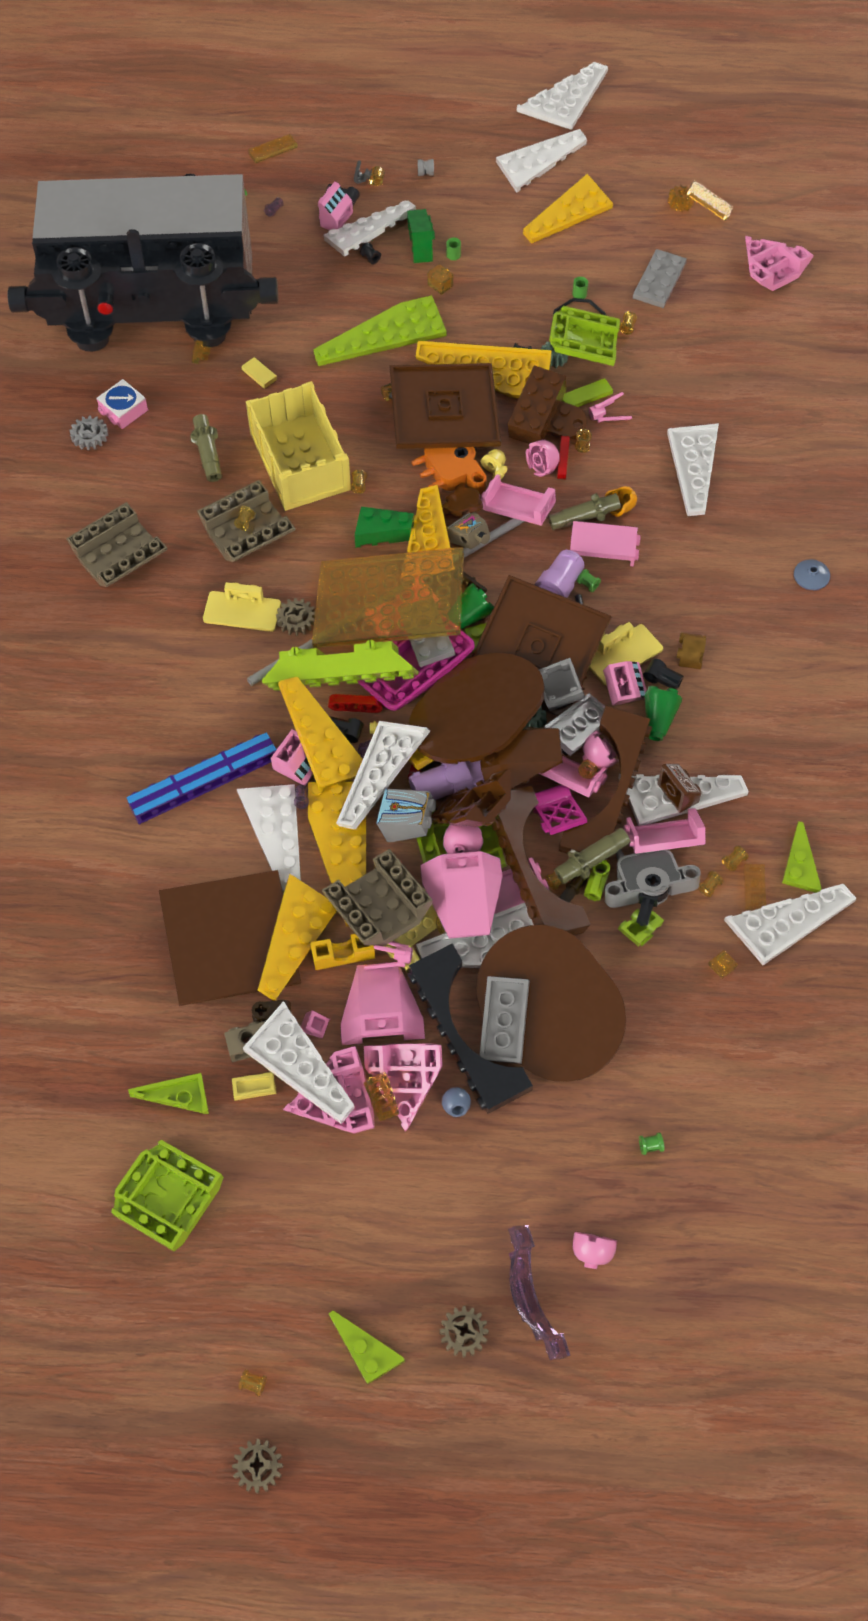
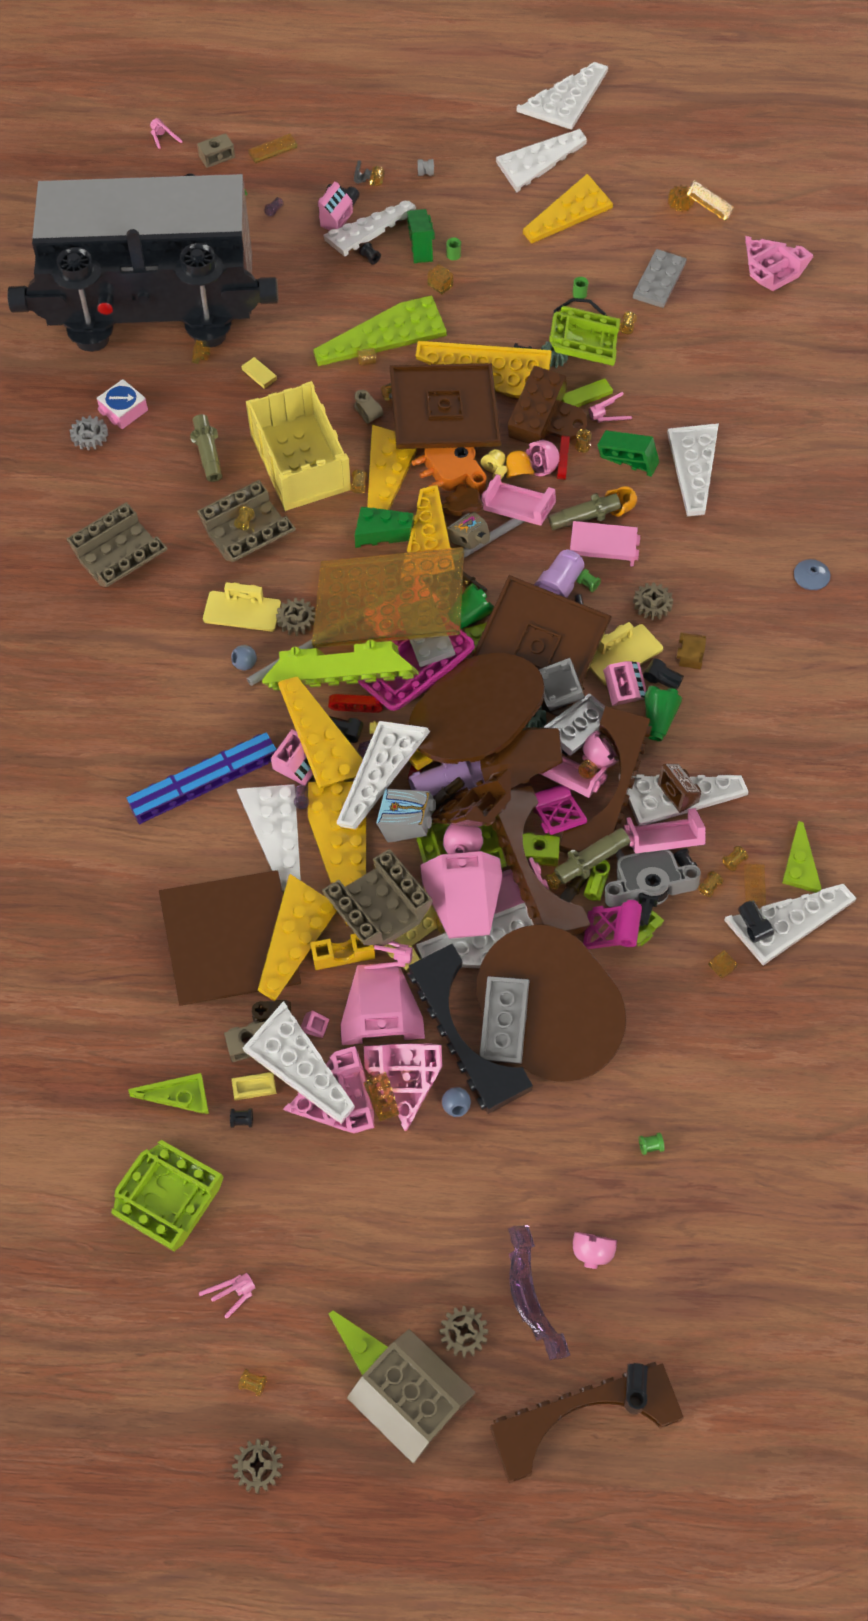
none -> bright pink plant [150,118,183,149]
none -> dark tan brick [197,133,235,168]
none -> bright pink plant [199,1273,255,1318]
none -> black bush [230,1108,253,1128]
none -> sand blue piece [231,645,257,671]
none -> dark tan slope [347,1329,476,1464]
none -> dark tan piece [354,390,383,423]
none -> clear yellow beam [357,348,377,366]
none -> yellow wing [367,425,418,510]
none -> dark brown axle [432,777,465,809]
none -> reddish brown arch [490,1362,684,1483]
none -> light orange hair [506,450,534,478]
none -> lime brick [523,833,560,866]
none -> dark pink piece [583,900,642,949]
none -> green wedge [597,430,660,477]
none -> black piece [624,1363,648,1414]
none -> dark tan gear [633,582,674,620]
none -> black bush [673,848,698,867]
none -> black piece [738,901,774,943]

